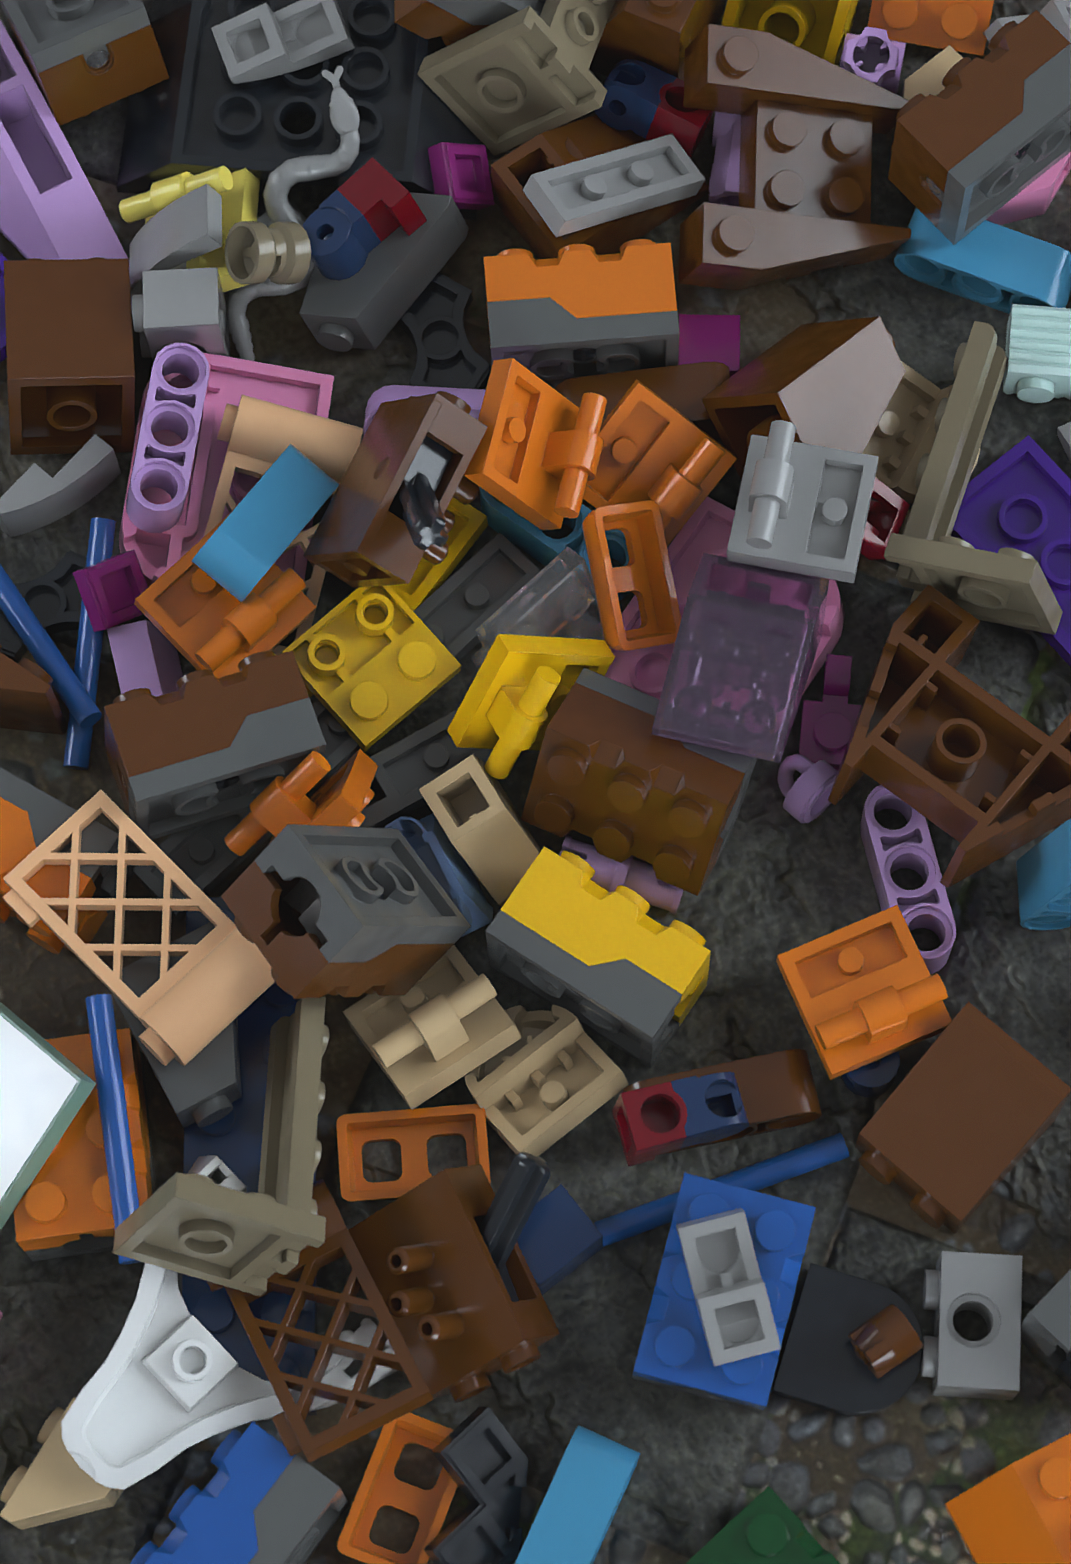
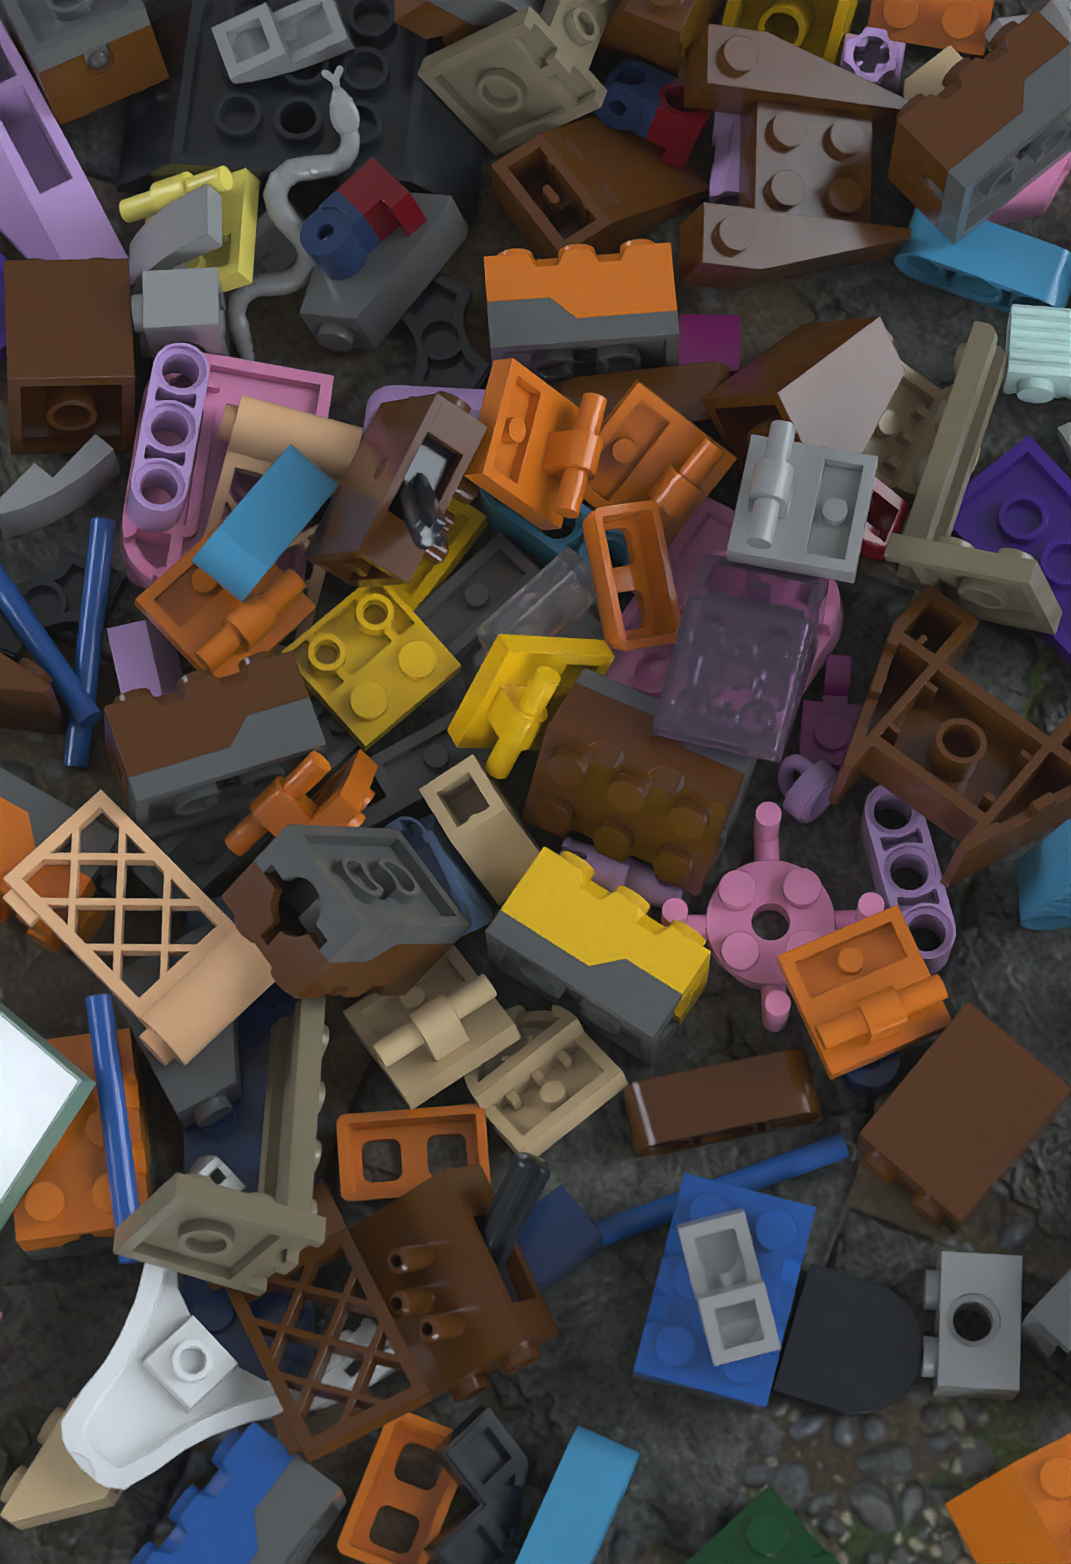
magenta tile [73,550,148,632] -> none
dark tan wheel [224,221,311,284] -> none
magenta tile [427,142,495,210] -> none
light grey plate [523,134,705,237] -> none
leg [612,1072,749,1167] -> none
reddish brown hose [848,1303,923,1379] -> none
none -> bright pink plate [661,802,884,1032]

